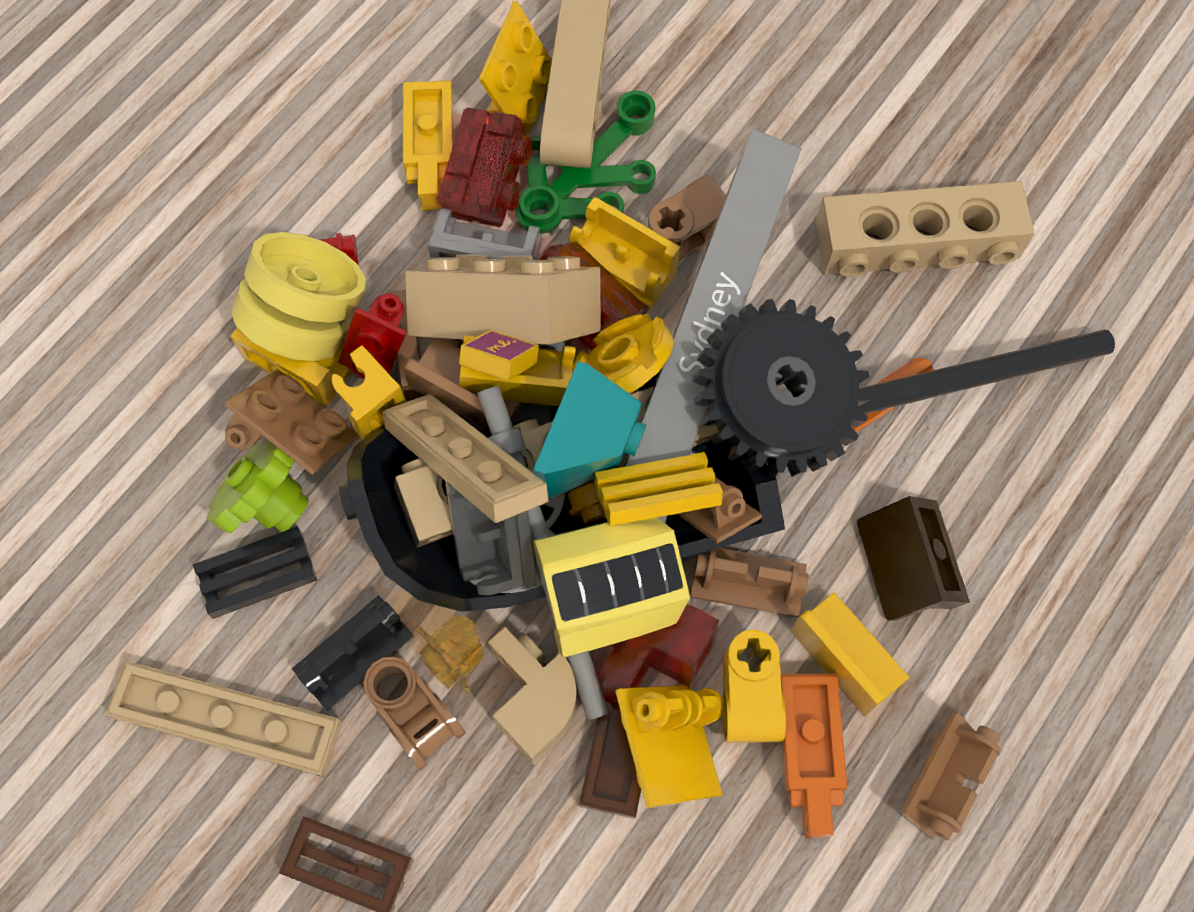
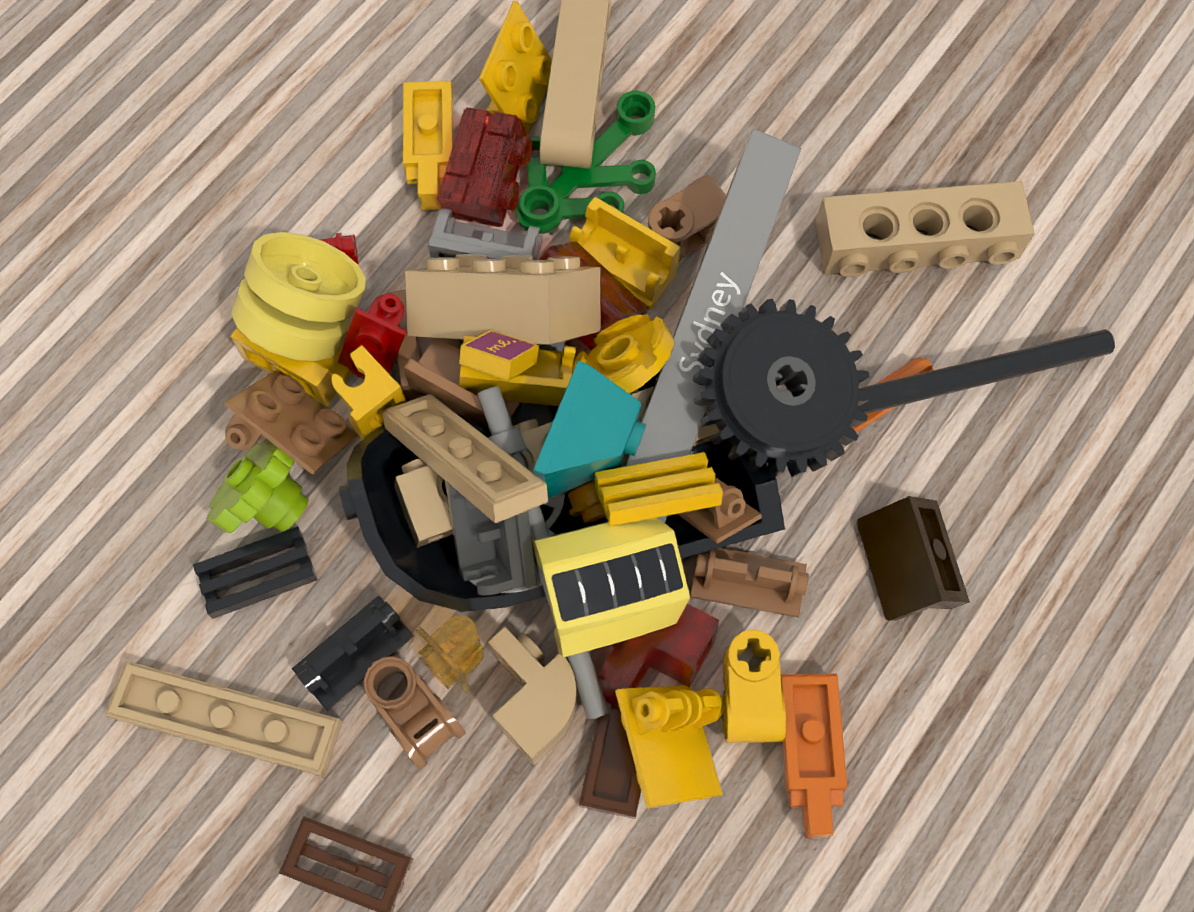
yellow panel [790,592,910,717] -> none
medium nougat hinge [901,711,1001,840] -> none

